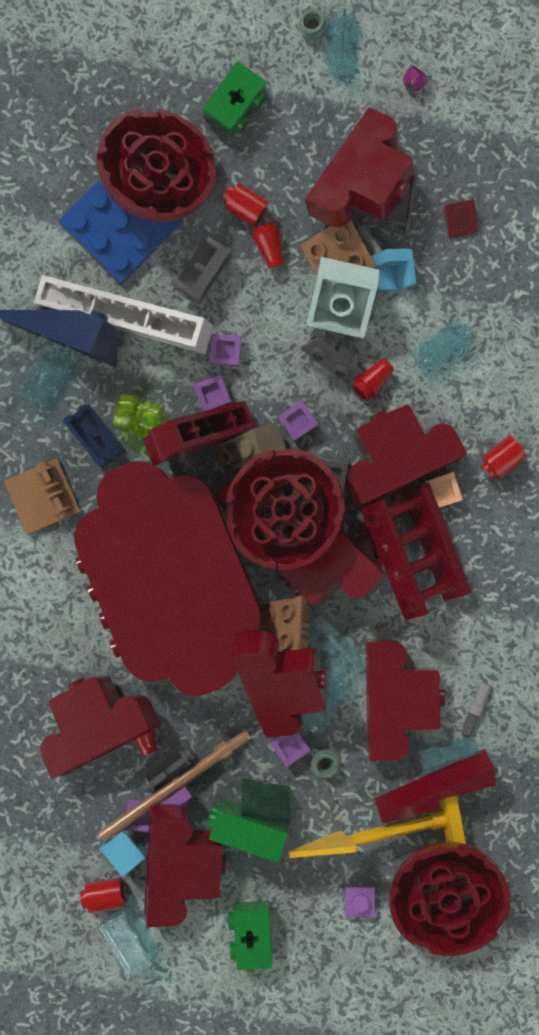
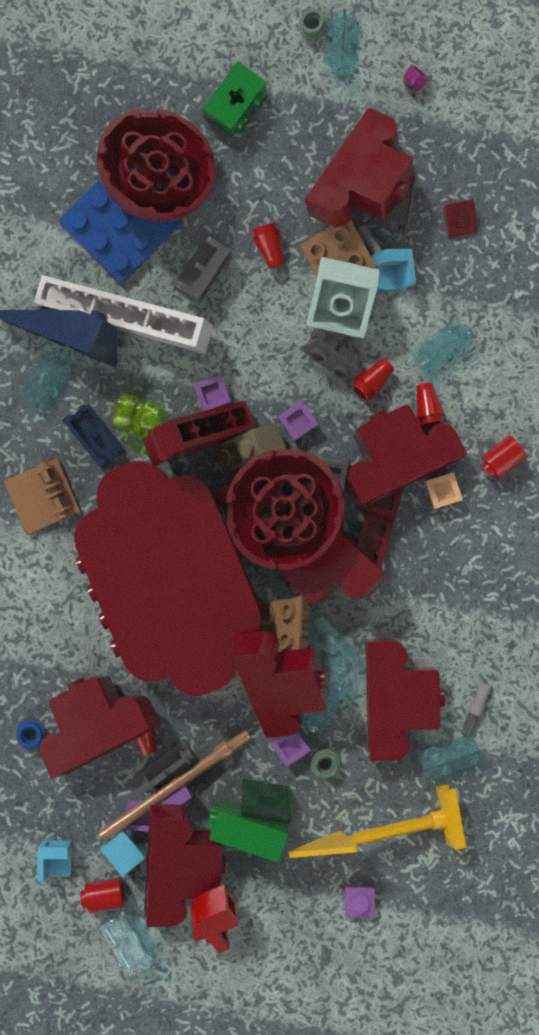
medium lavender plate [209,334,241,367] -> none
red brick [222,183,270,227] -> none
green brick [228,901,272,970] -> none
dark red fence [361,482,471,620] -> none
dark red slope [374,749,496,824] -> none
dark red brick [389,841,510,956] -> none
none -> blue plate [16,719,46,749]
none -> medium azure panel [37,840,72,882]
none -> red brick [190,885,239,953]
none -> red cone [416,383,445,428]

